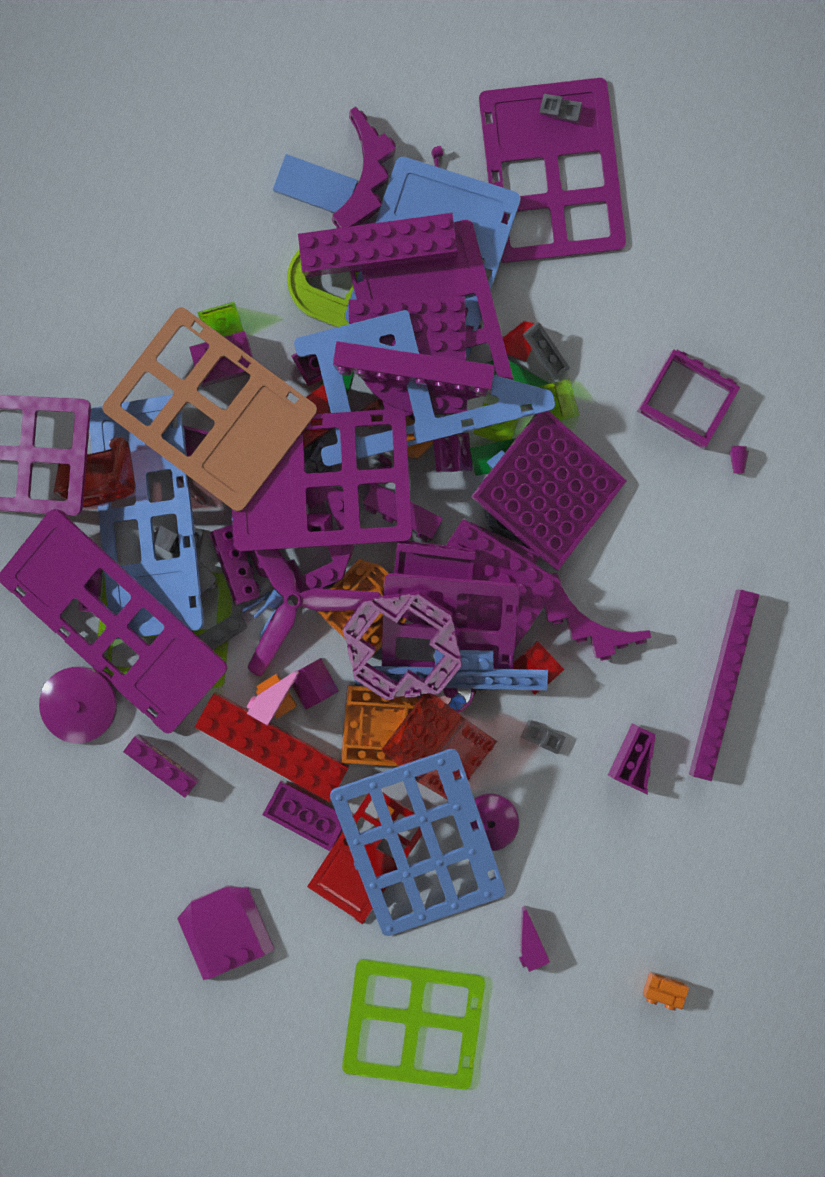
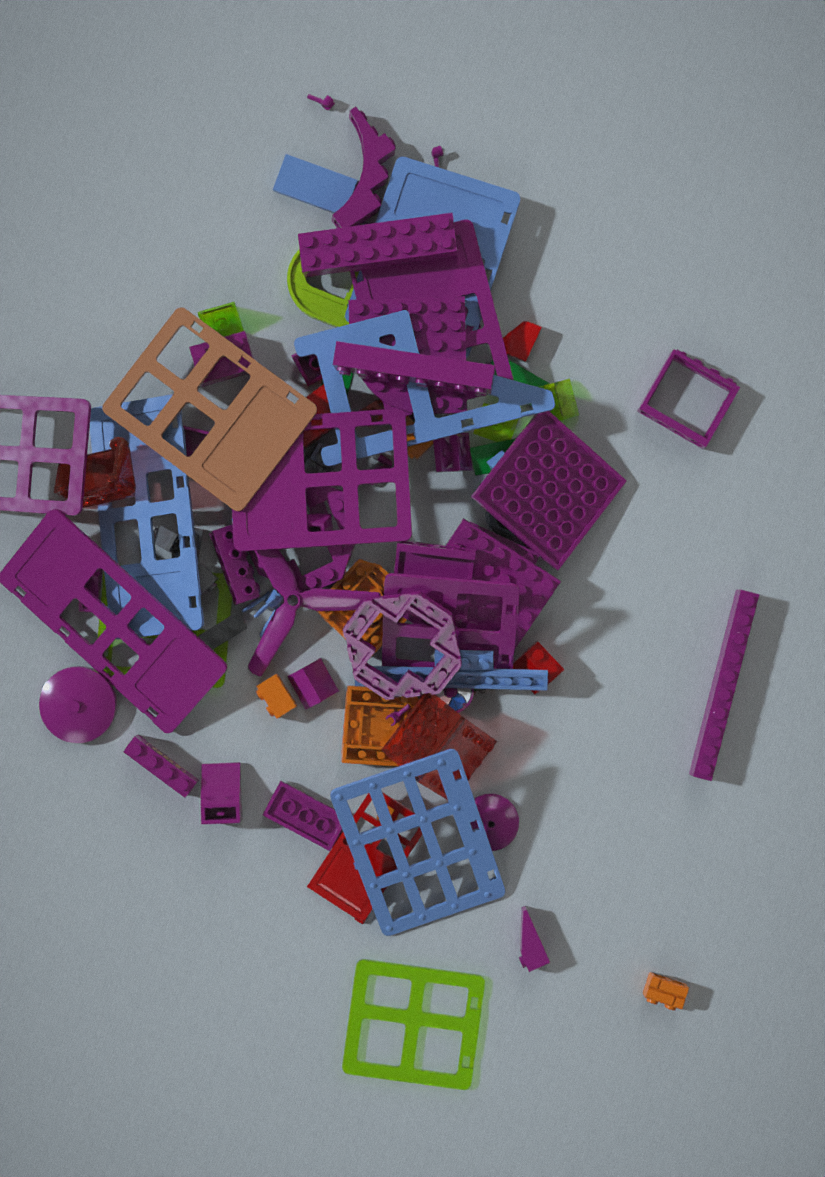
flat silver piece [170,473,207,505] -> none
magenta wedge [177,885,275,980] -> none
red brick [195,692,349,802] -> none
bright pink slope [247,670,300,725] -> none
magenta brick [363,484,443,542] -> none
magenta door [479,78,626,263] -> none
flat silver slope [521,720,566,754] -> none
dark grey plate [523,322,570,380] -> none
flat silver slope [540,94,583,124] -> none
magenta arch [544,573,652,661] -> none
magenta wedge [608,723,656,795] -> none
magenta cone [729,446,749,473] -> none
none -> magenta slope [201,762,243,824]
none -> magenta hand [307,94,335,110]
none -> magenta hand [386,704,411,726]

